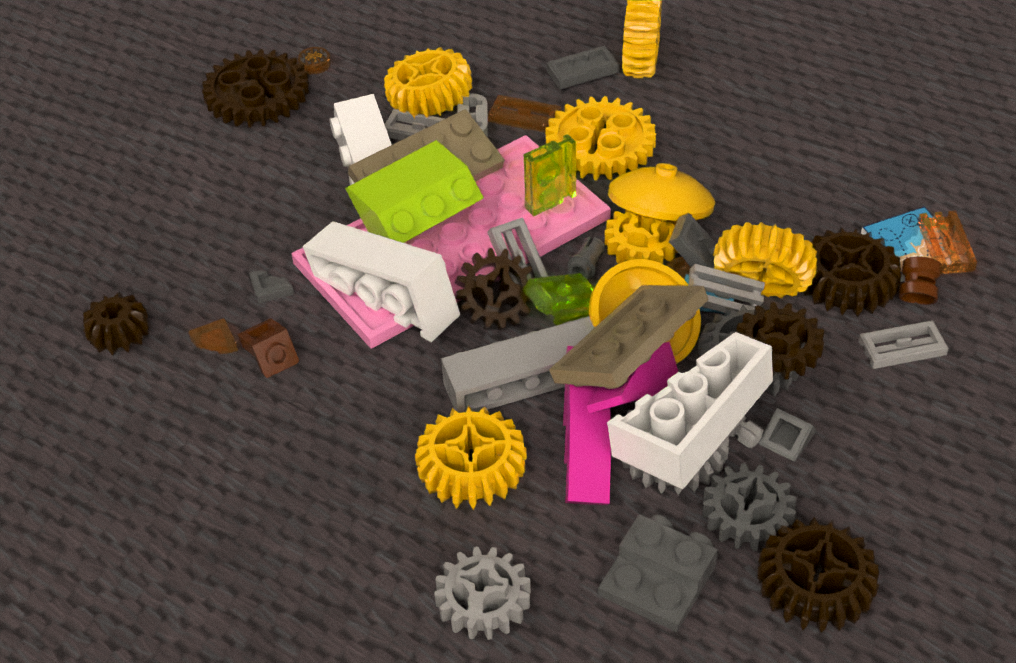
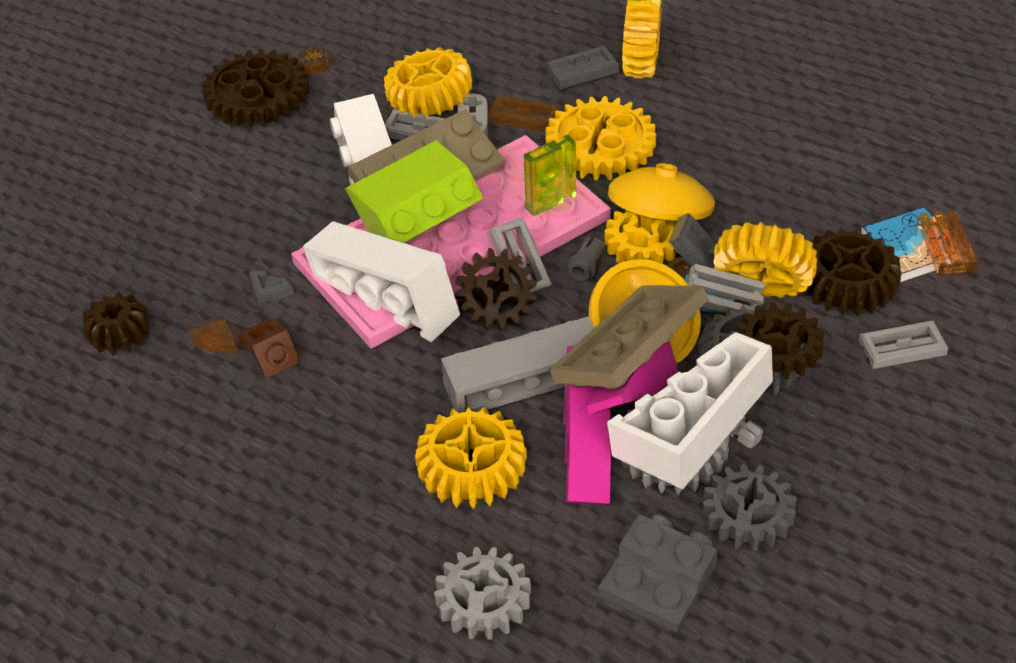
clear neon green plate [523,273,594,326] -> none
dark brown gear [757,516,880,633] -> none
dark grey slope [758,408,817,462] -> none
reddish brown wheel [899,256,942,305] -> none

